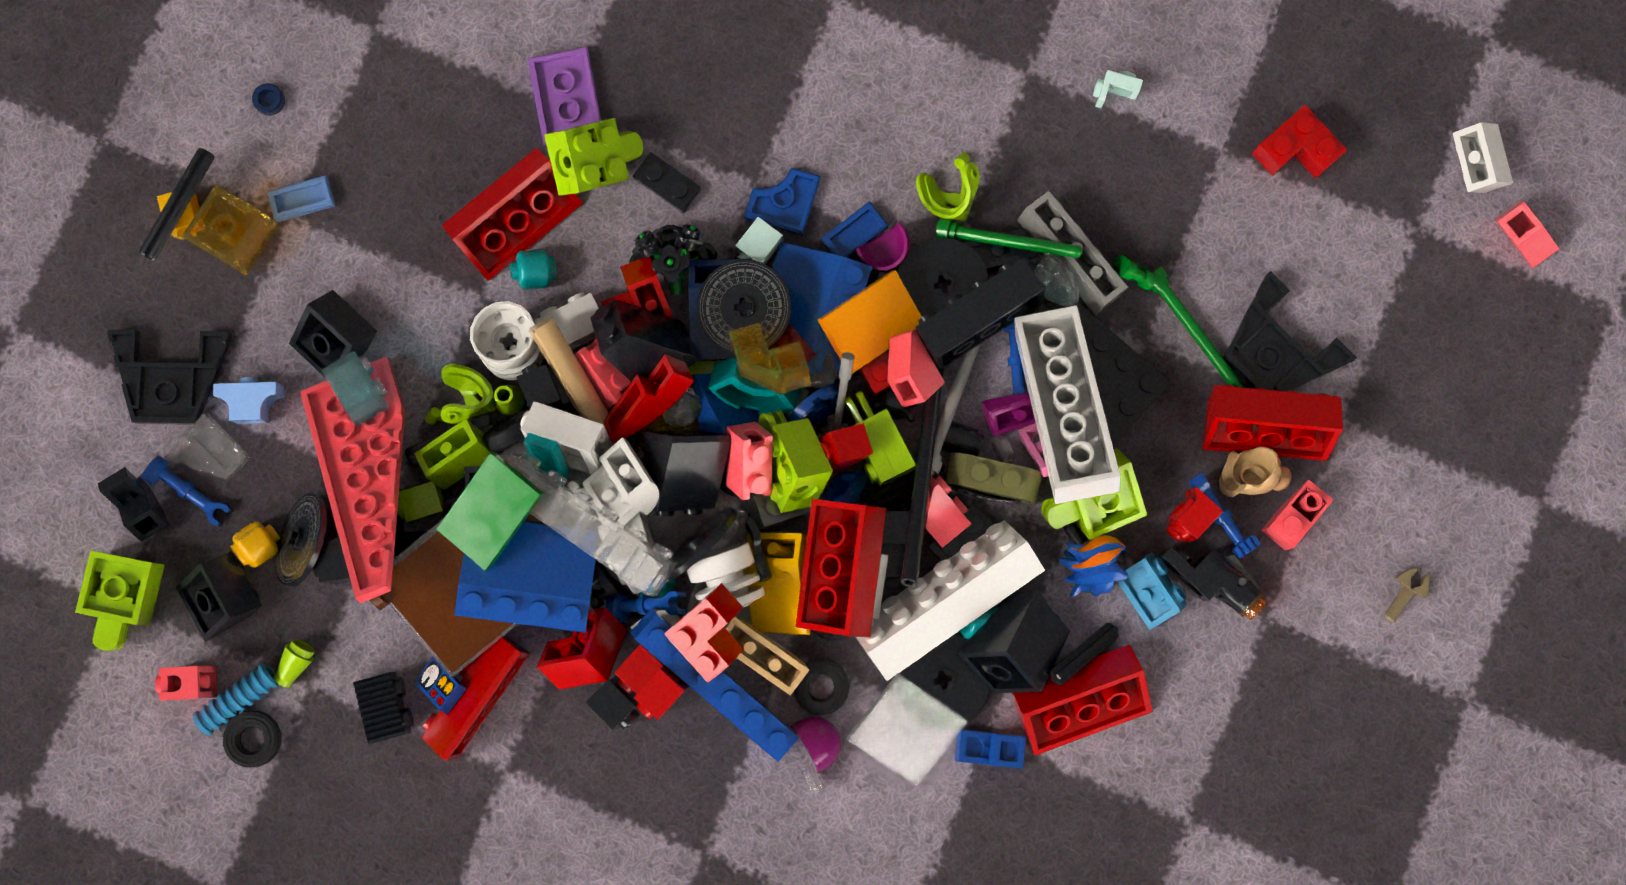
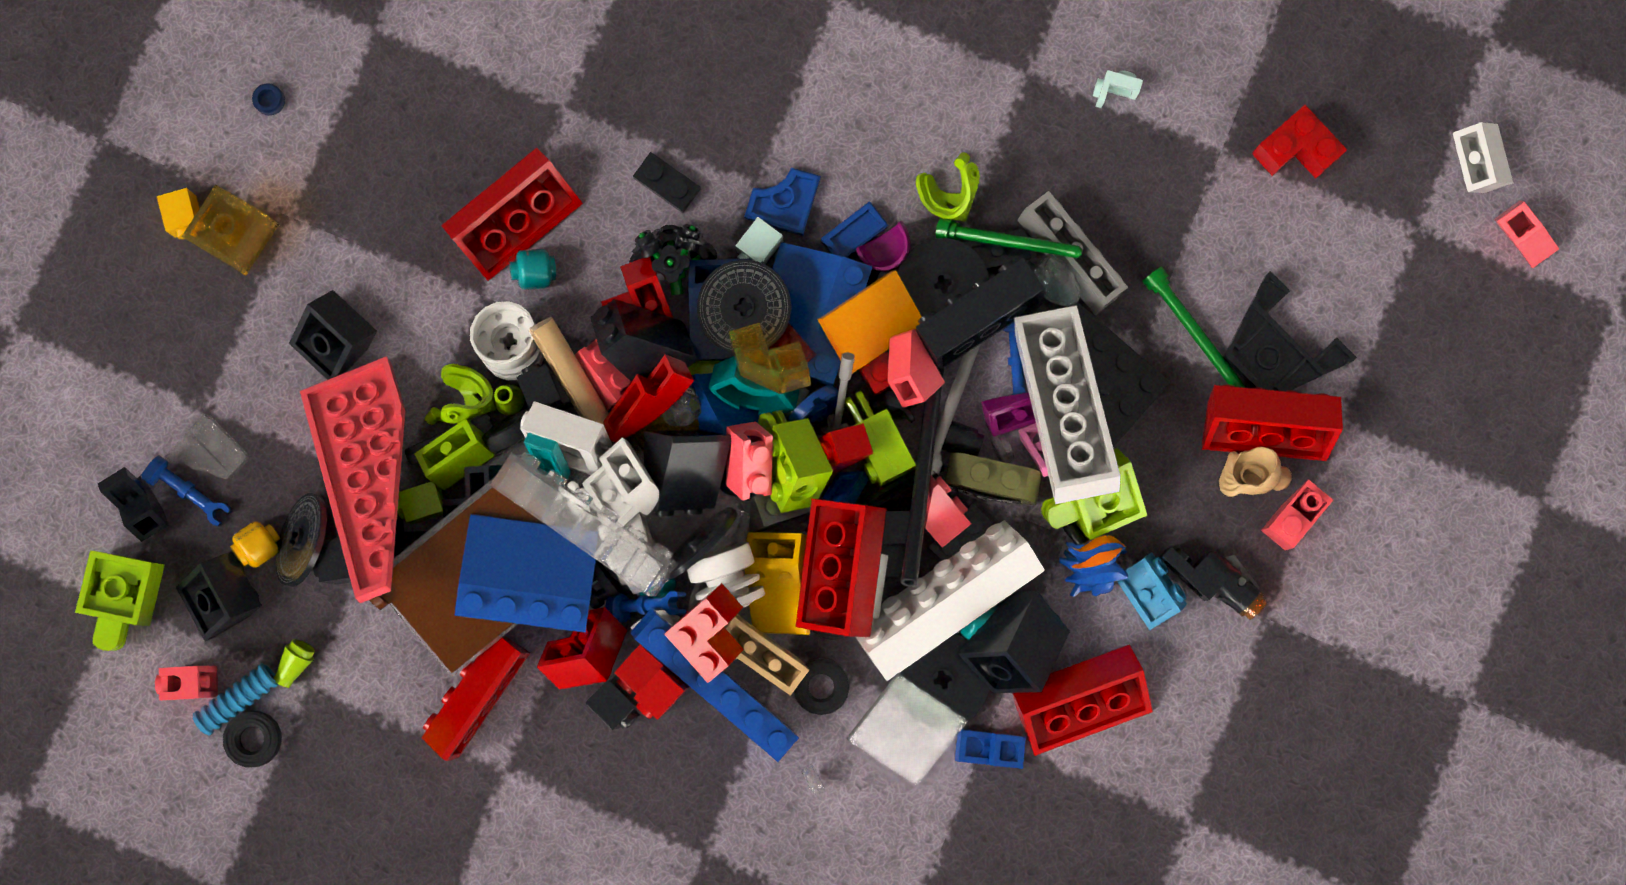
black wing [107,330,232,425] -> none
black axle [139,148,214,261] -> none
light blue brick [213,377,284,424] -> none
medium blue tile [267,175,336,223] -> none
clear light blue brick [321,350,389,426] -> none
black brick [353,672,414,744] -> none
tile [414,656,467,715] -> none
tile [436,452,544,571] -> none
medium lavender tile [527,47,602,148] -> none
white brick [535,292,599,350] -> none
lime brick [544,118,643,196] -> none
black piece [745,518,772,582] -> none
magenta helmet [791,717,841,774] -> none
clear smoke animal [801,353,836,389] -> none
black axle [1049,623,1119,685] -> none
green plate [1112,253,1156,290] -> none
red window [1166,487,1223,543] -> none
blue piece [1188,473,1261,559] -> none
dark tan bar [1384,567,1430,622] -> none

